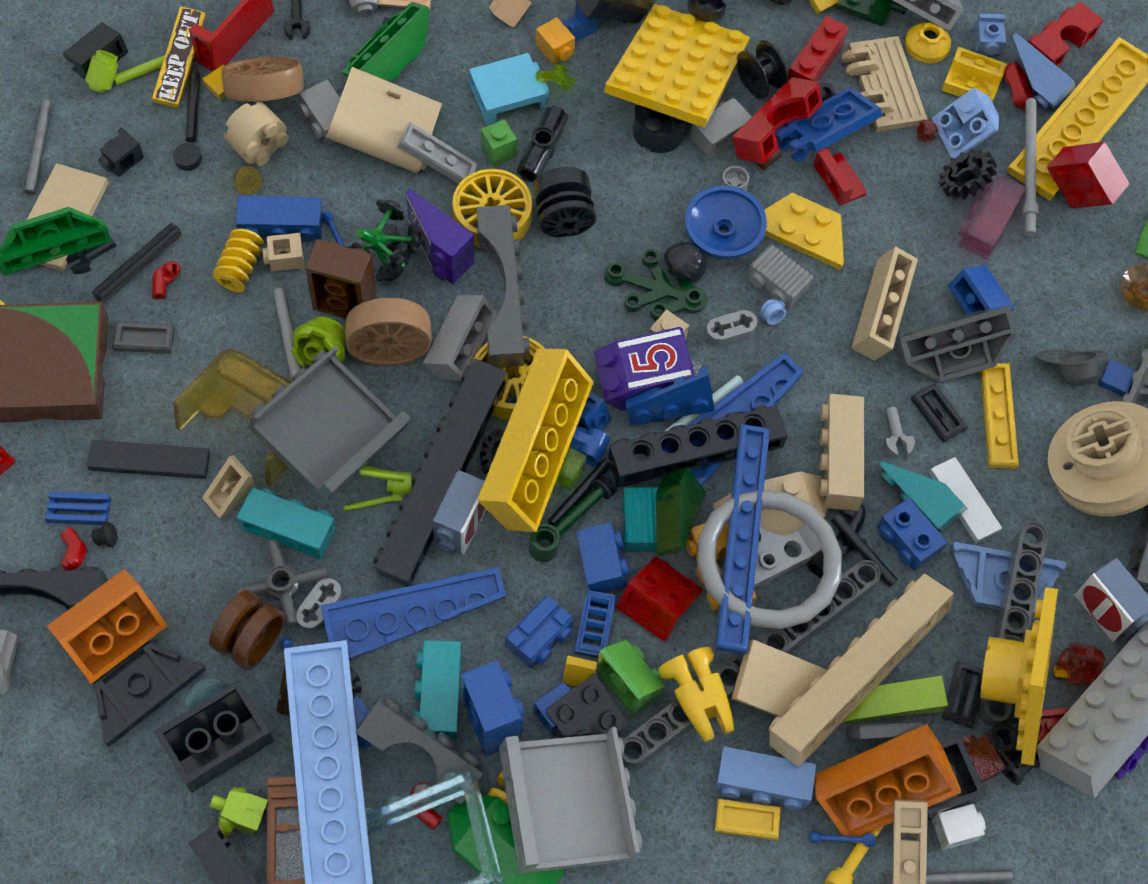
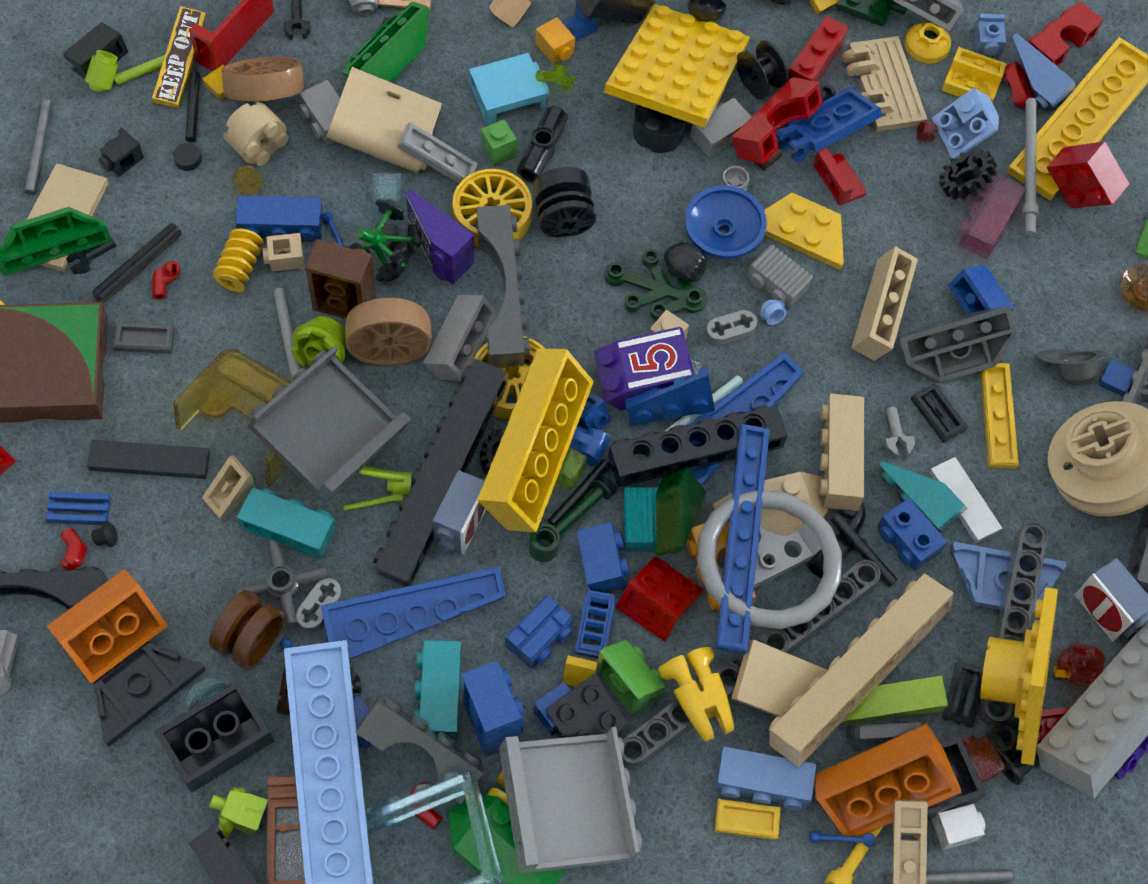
none -> clear light blue brick [373,173,402,216]

